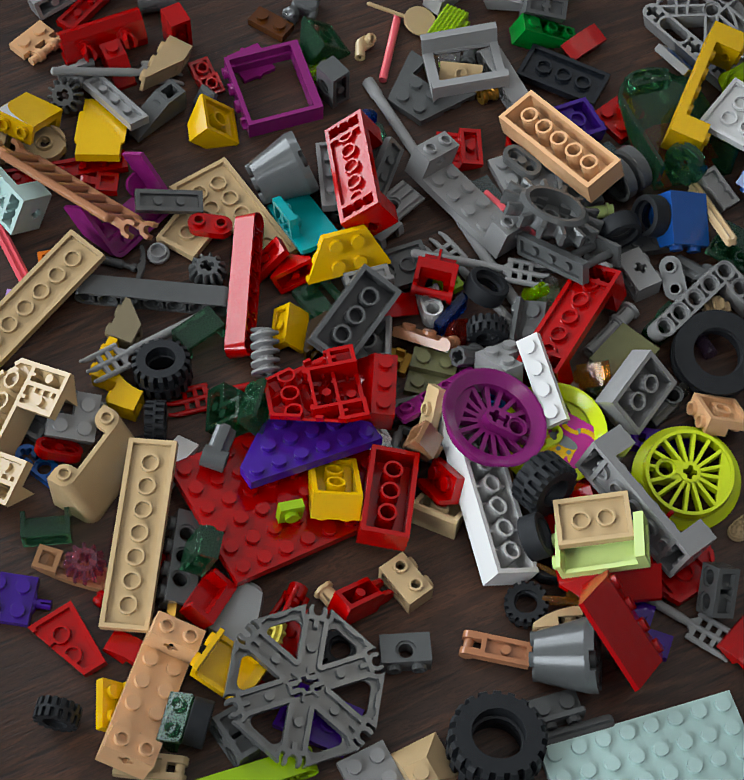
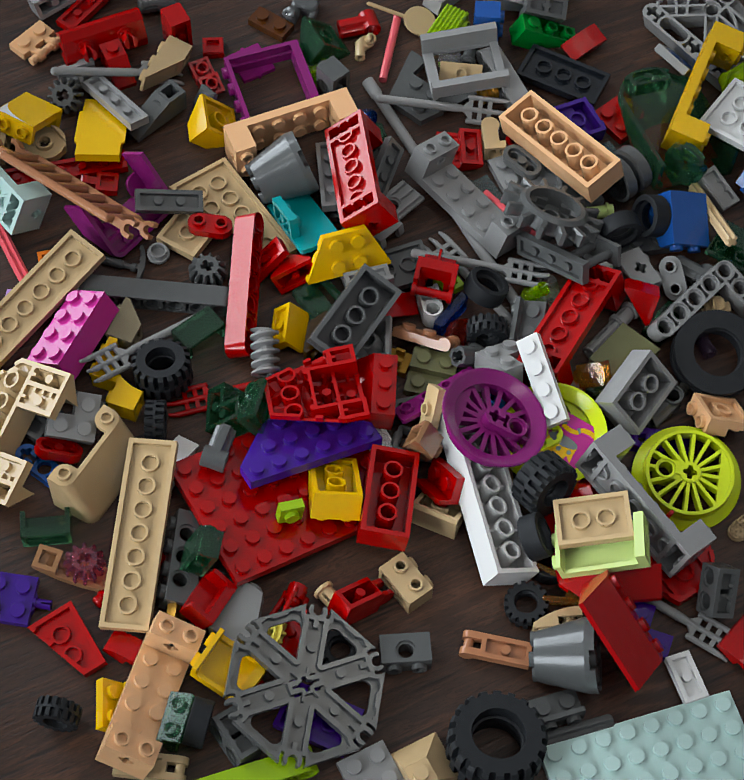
none -> dark pink brick [27,290,119,381]
none -> red tile [202,37,224,59]
none -> light nougat plate [223,87,358,178]
none -> red piece [337,9,381,39]
none -> light grey piece [375,94,510,127]
none -> blue brick [473,0,505,41]
none -> tan leg [481,117,507,160]
none -> red slope [624,278,660,326]
none -> white plate [664,650,709,705]

